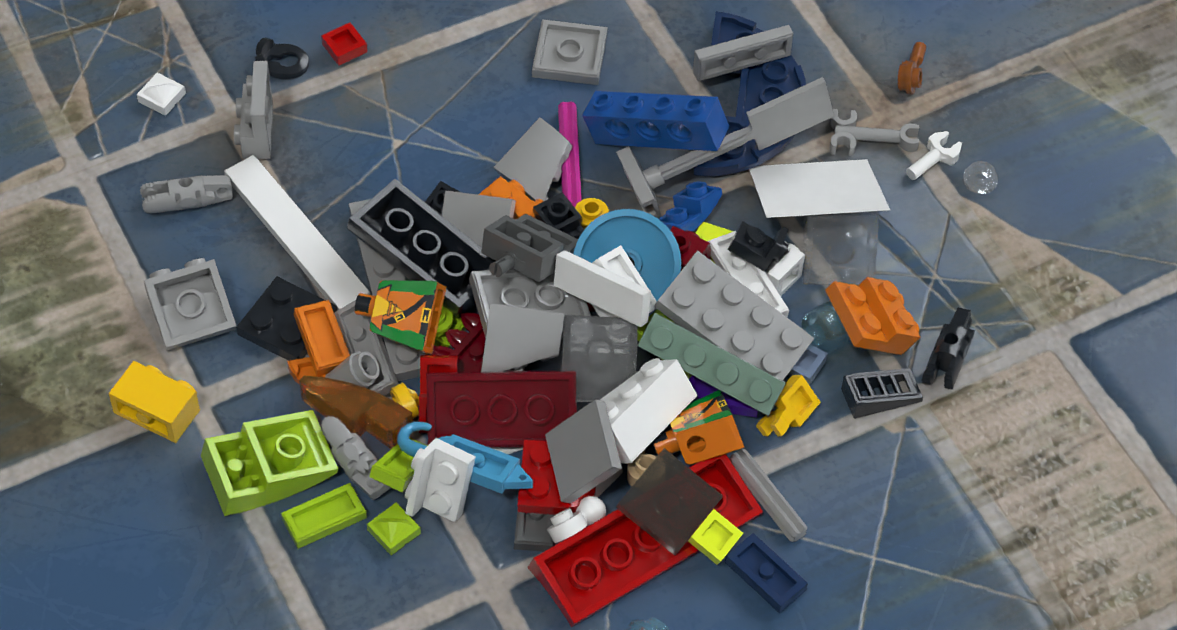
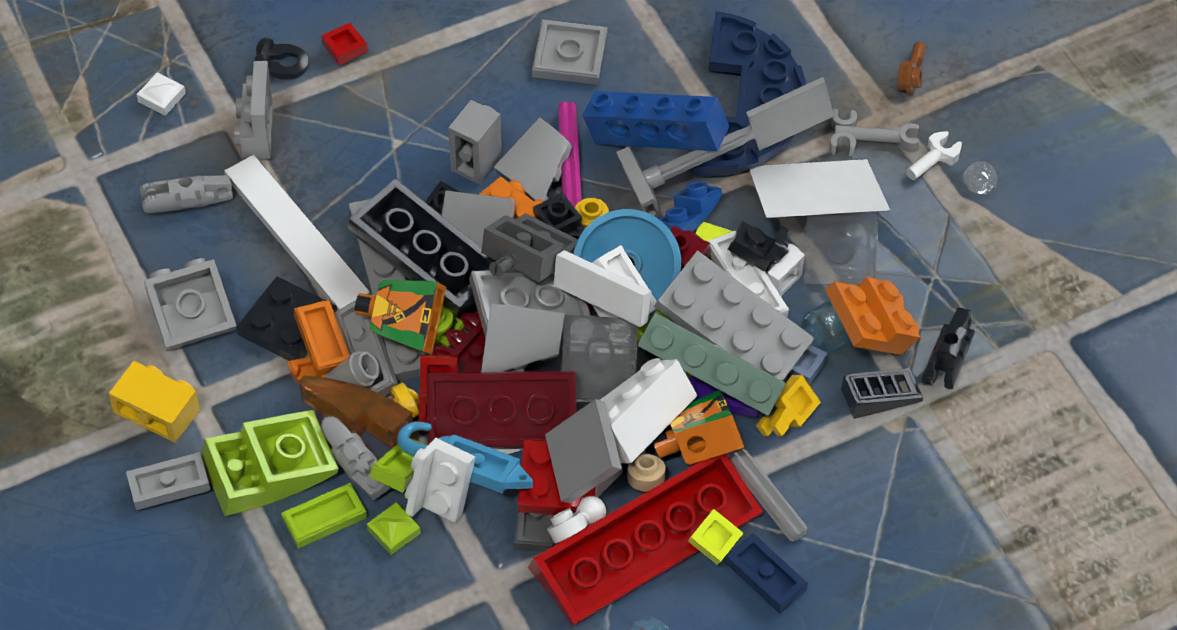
clear smoke tile [616,448,723,555] -> none
light grey tile [693,25,794,81] -> none
none -> light grey plate [126,452,210,510]
none -> light grey brick [448,100,502,185]

